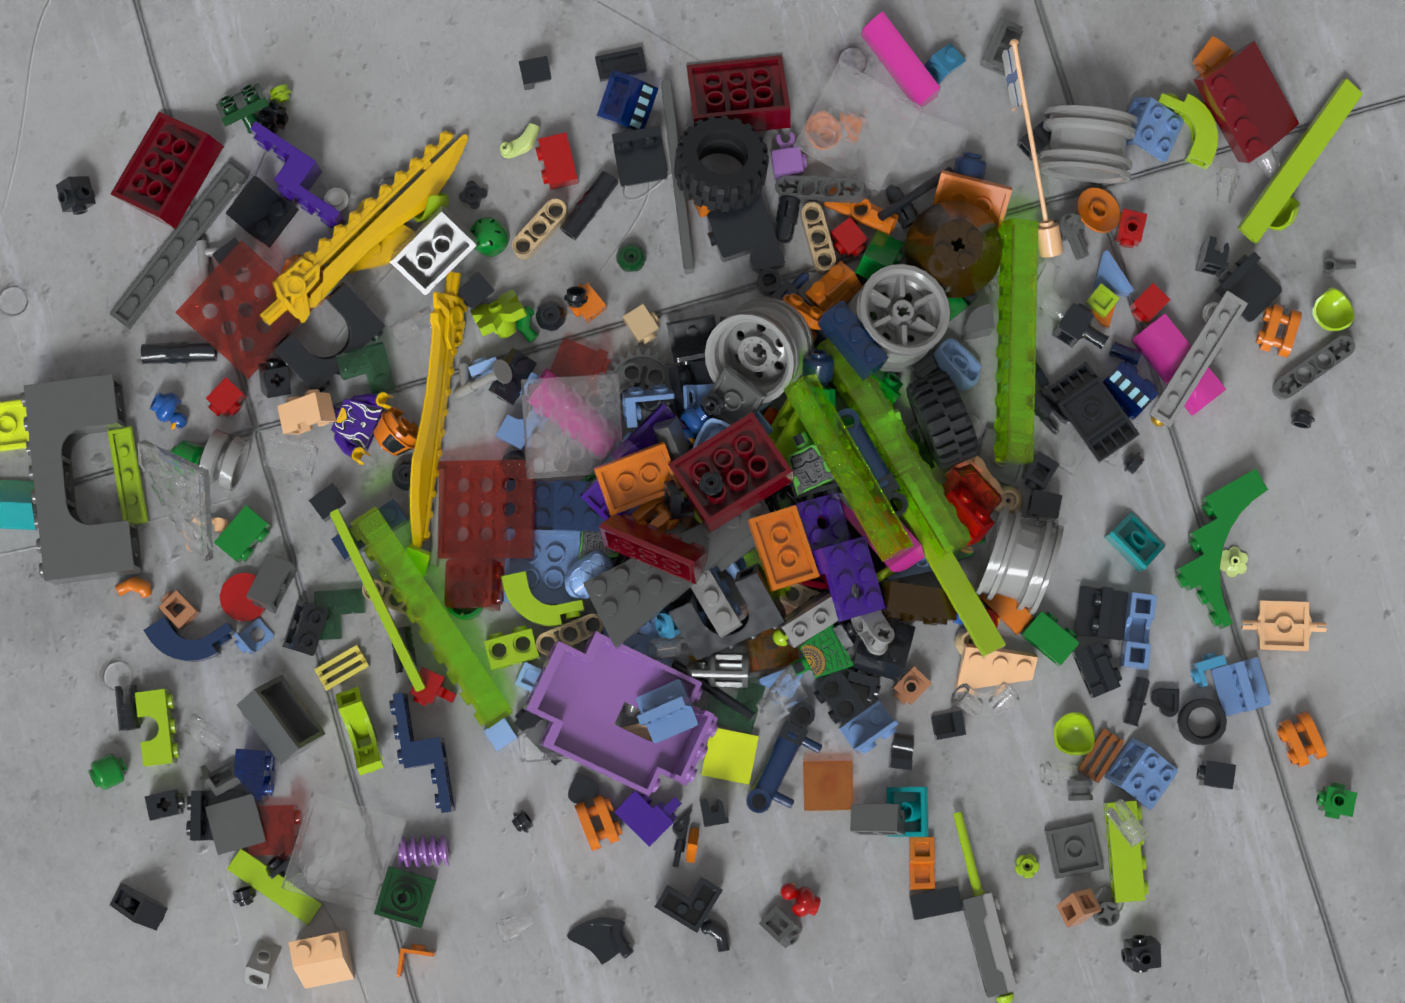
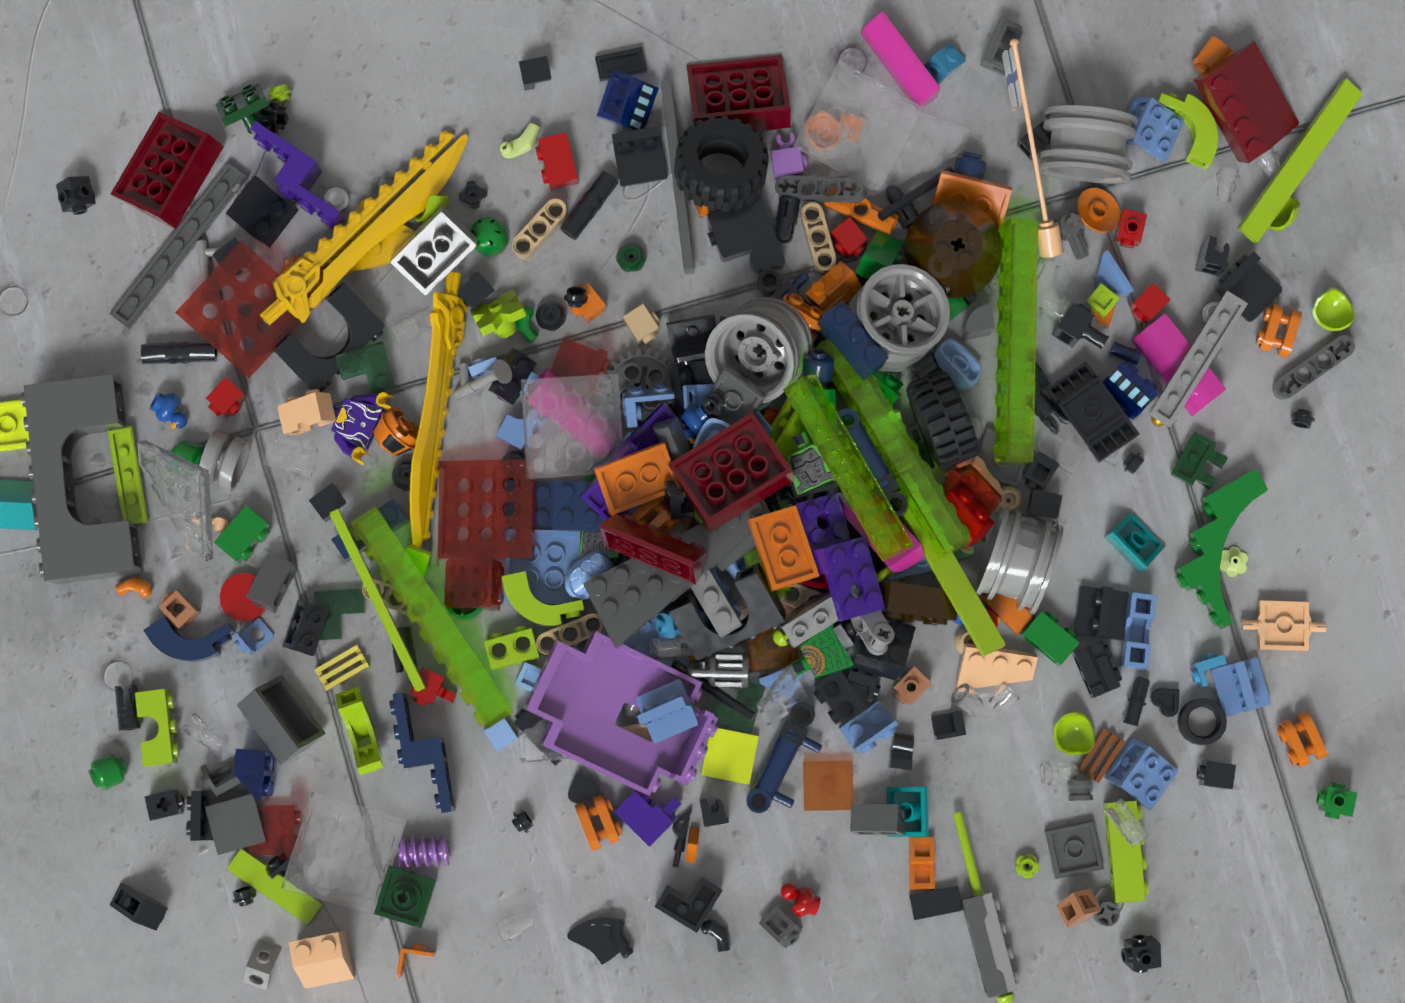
black brick [258,358,291,398] -> none
black plate [699,472,724,496] -> none
dark grey hand [1323,258,1356,274] -> none
none -> dark green plate [1170,432,1228,490]

